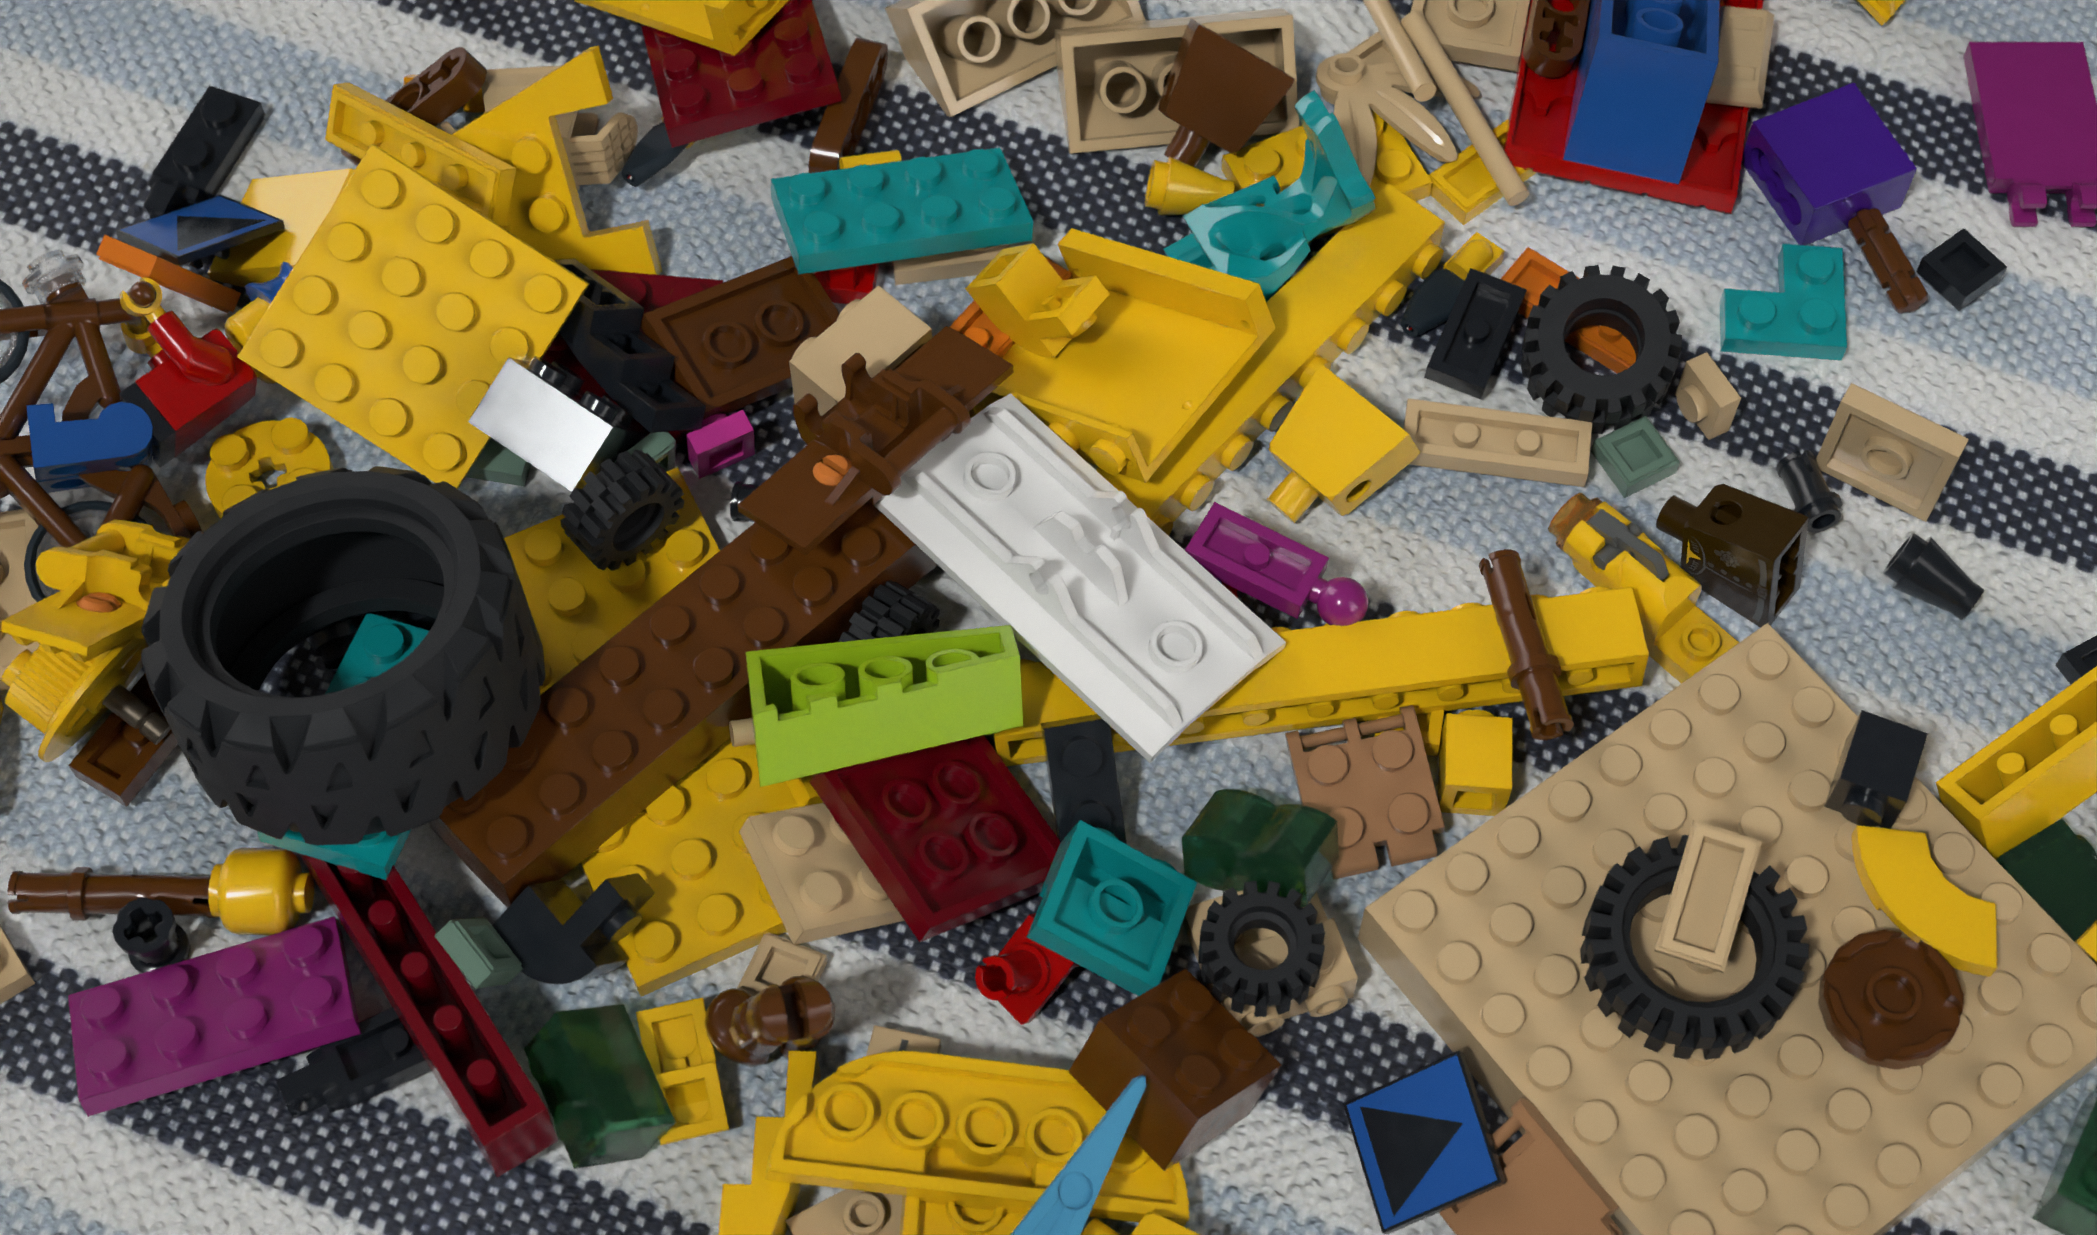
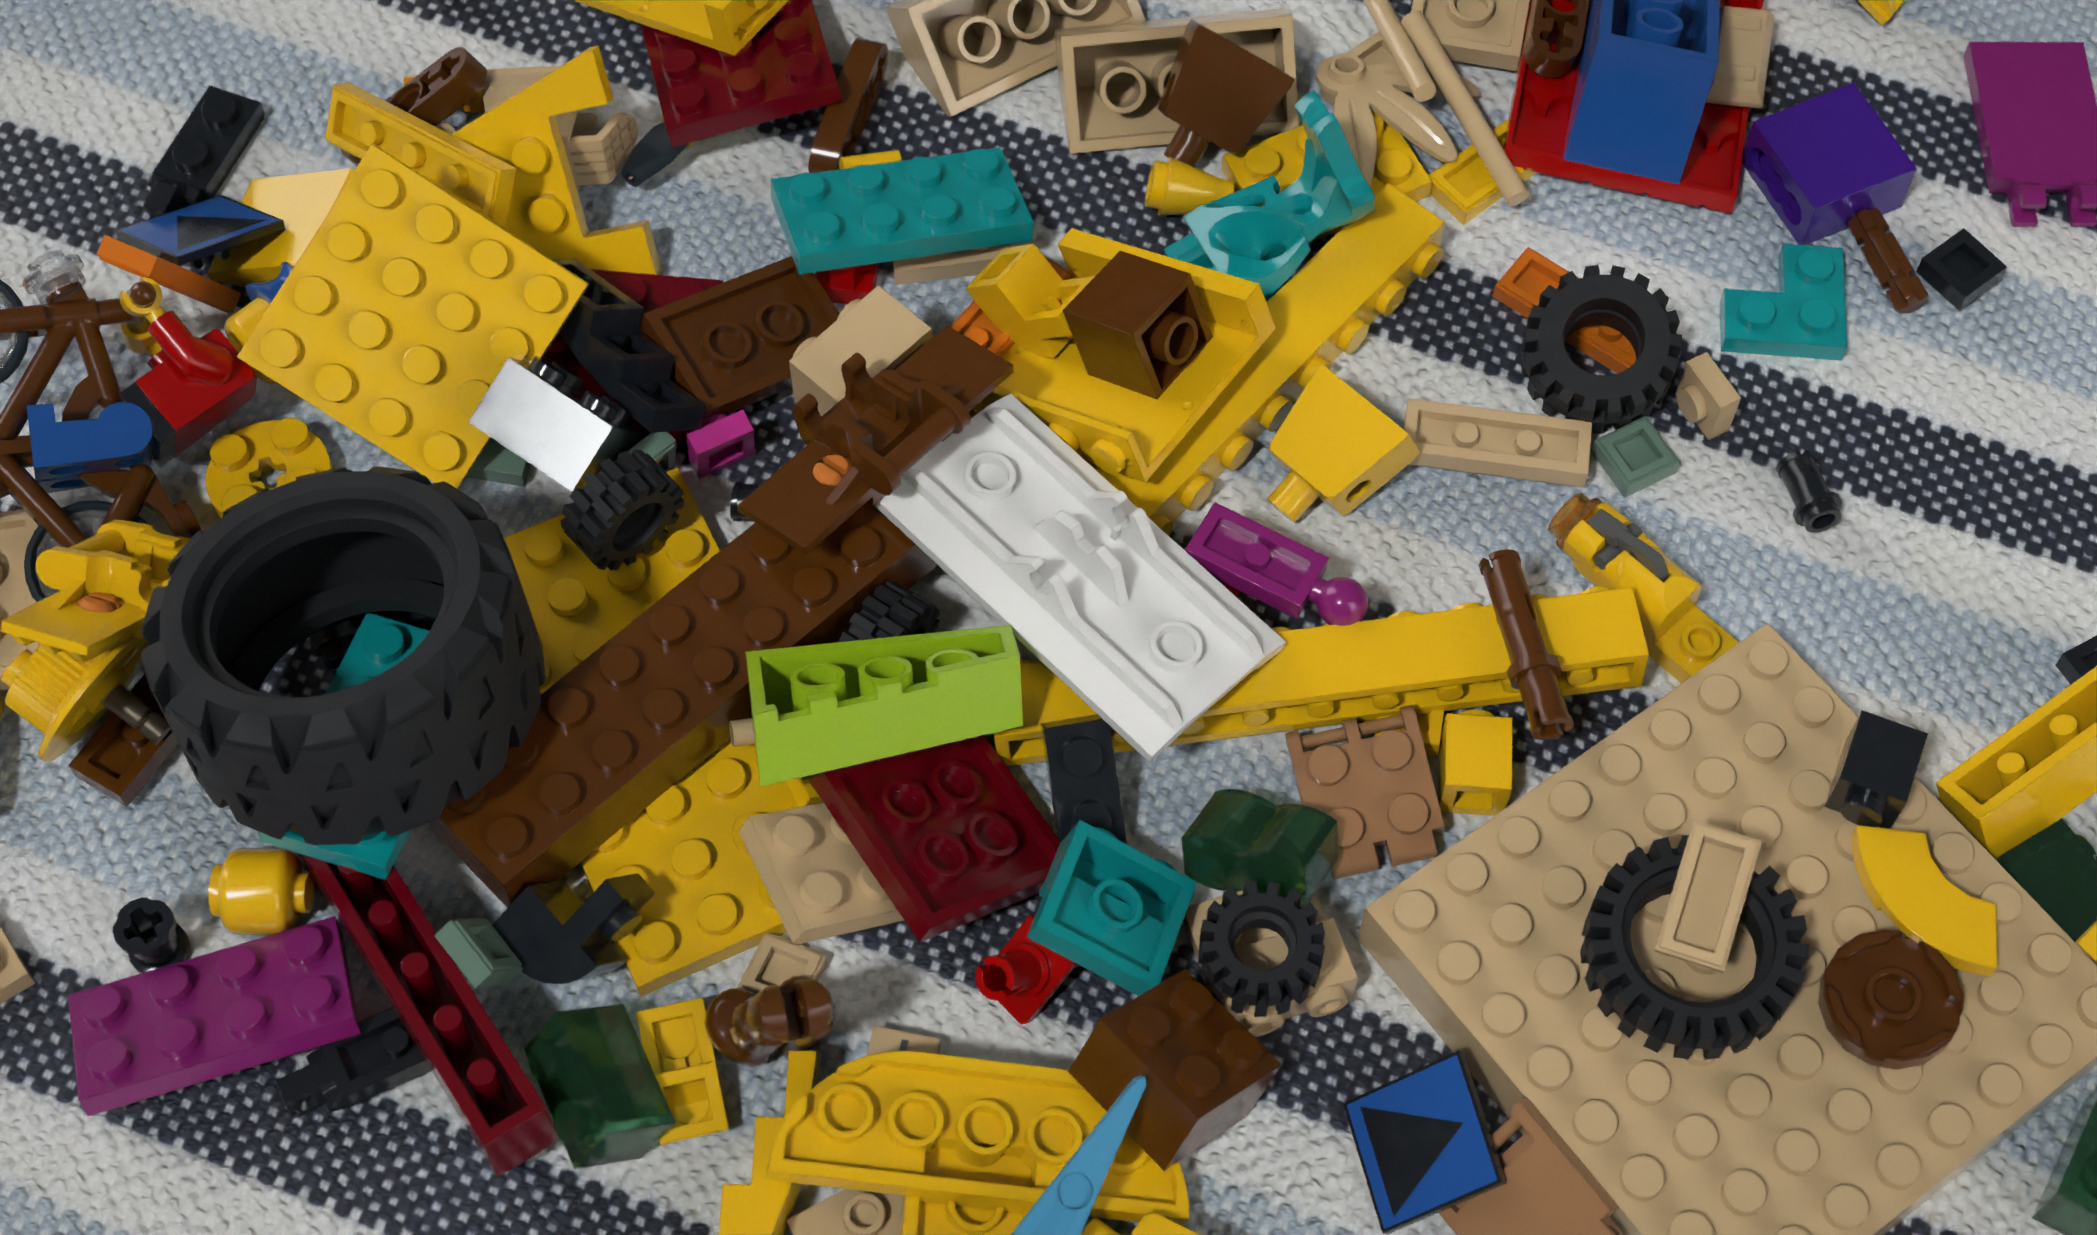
reddish brown pin [7,867,216,921] -> none
black piece [1400,232,1505,337] -> none
black plate [1424,268,1527,399] -> none
dark brown torso [1656,484,1809,628] -> none
tan tile [1816,383,1969,522] -> none
black cone [1883,533,1984,620] -> none
none -> reddish brown head [1062,251,1213,400]

